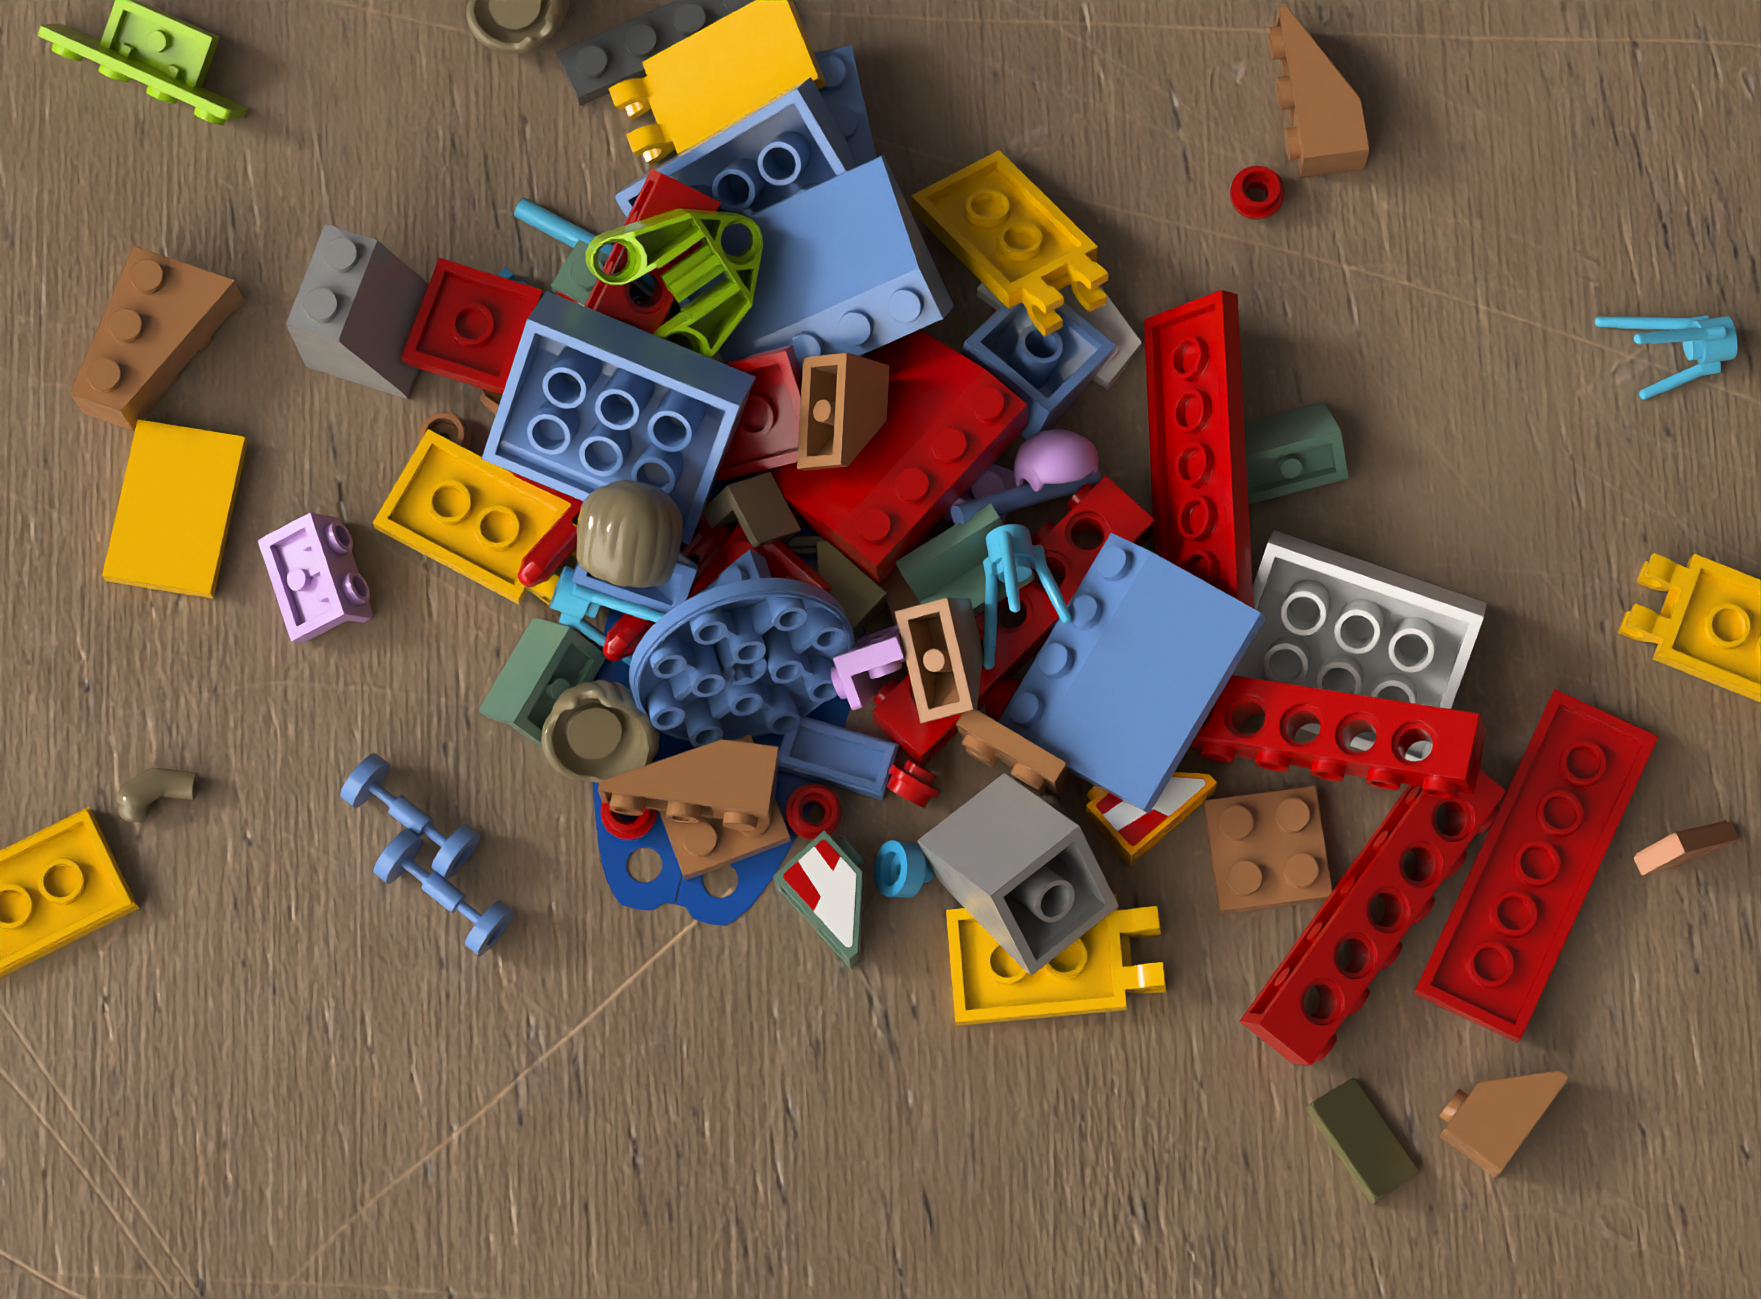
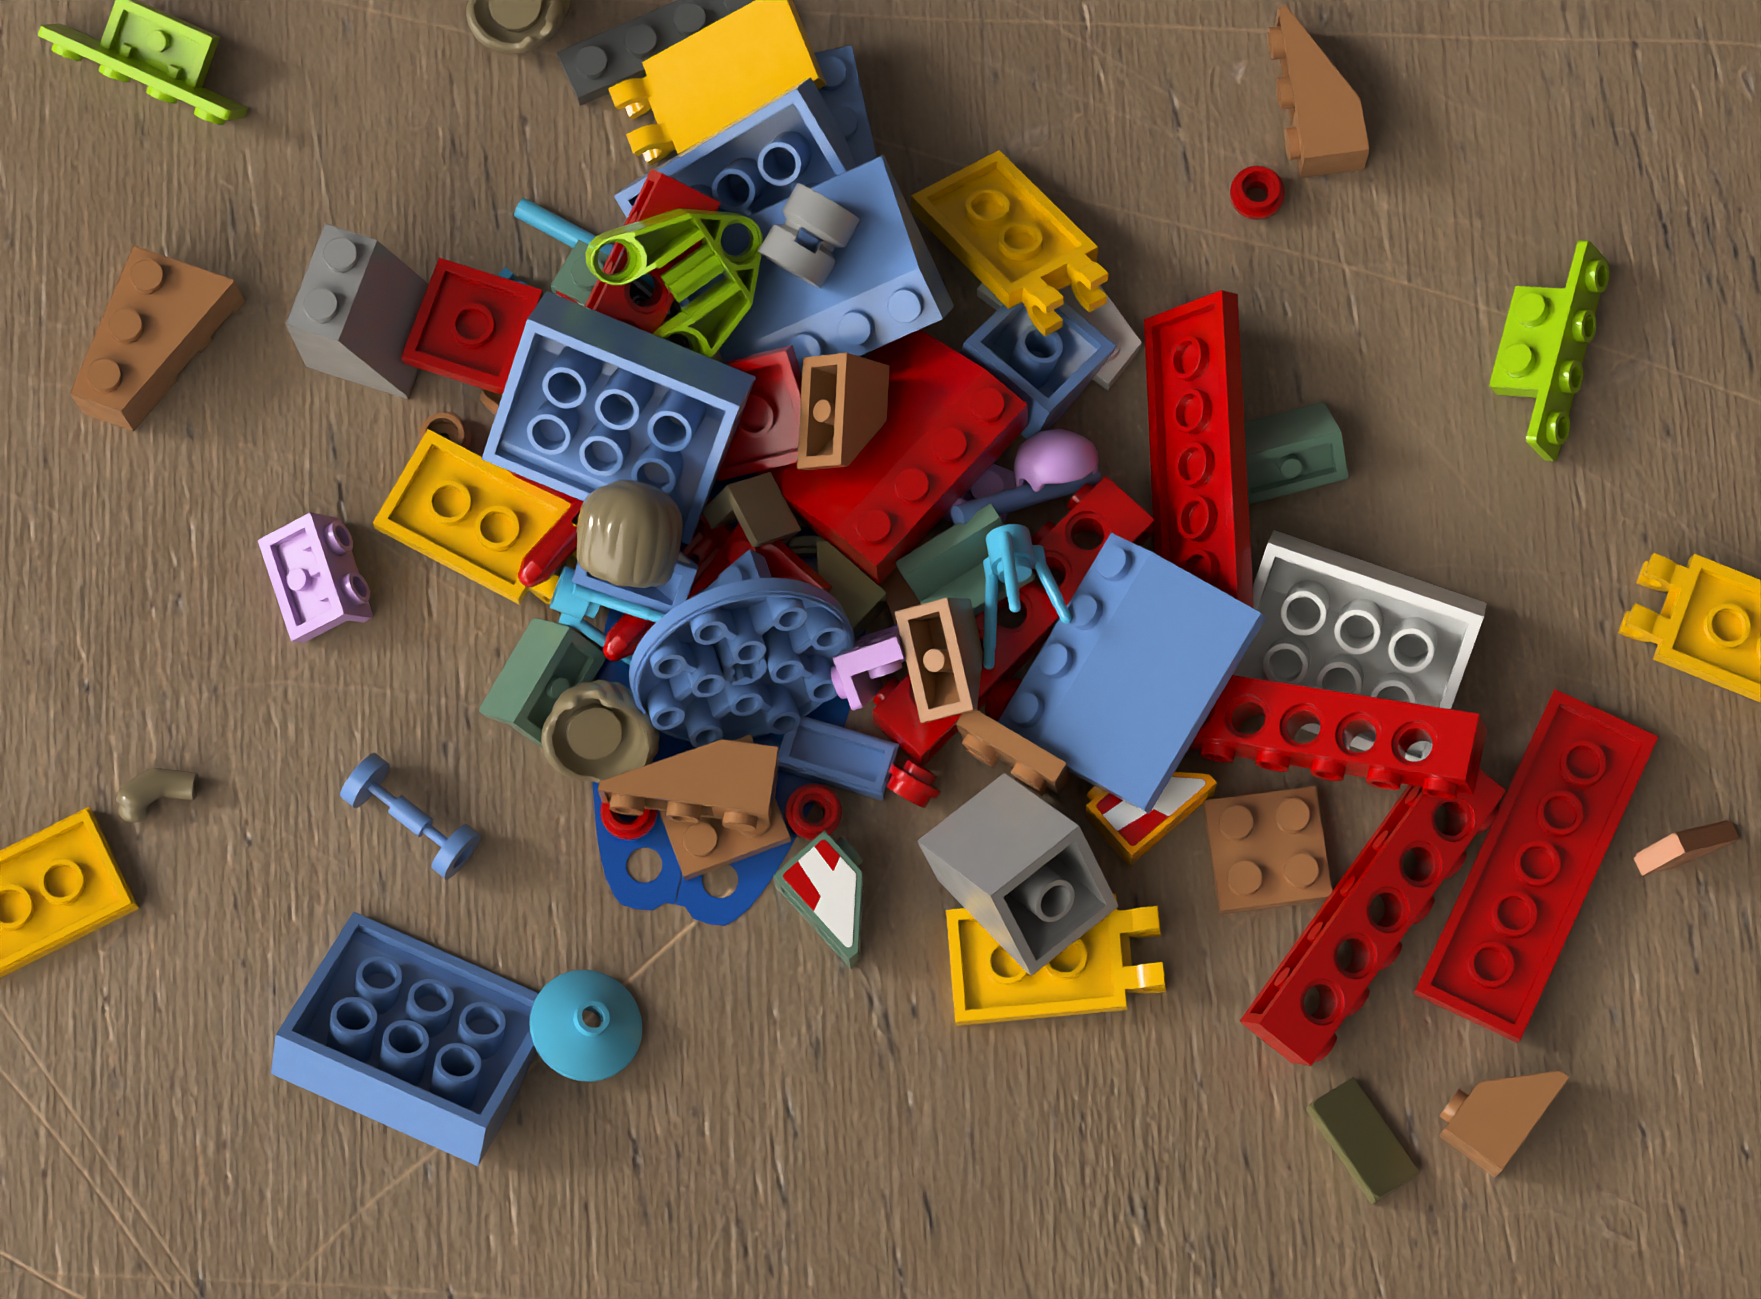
yellow tile [102,419,248,599] -> none
medium blue wheel [373,829,515,956] -> none
dark azure tile [874,840,934,899] -> none
medium azure plant [1595,315,1738,400] -> none
none -> medium blue slope [271,912,539,1166]
none -> medium azure dish [529,970,643,1082]
none -> light grey wheel [758,183,861,289]
none -> lime bracket [1489,240,1609,462]

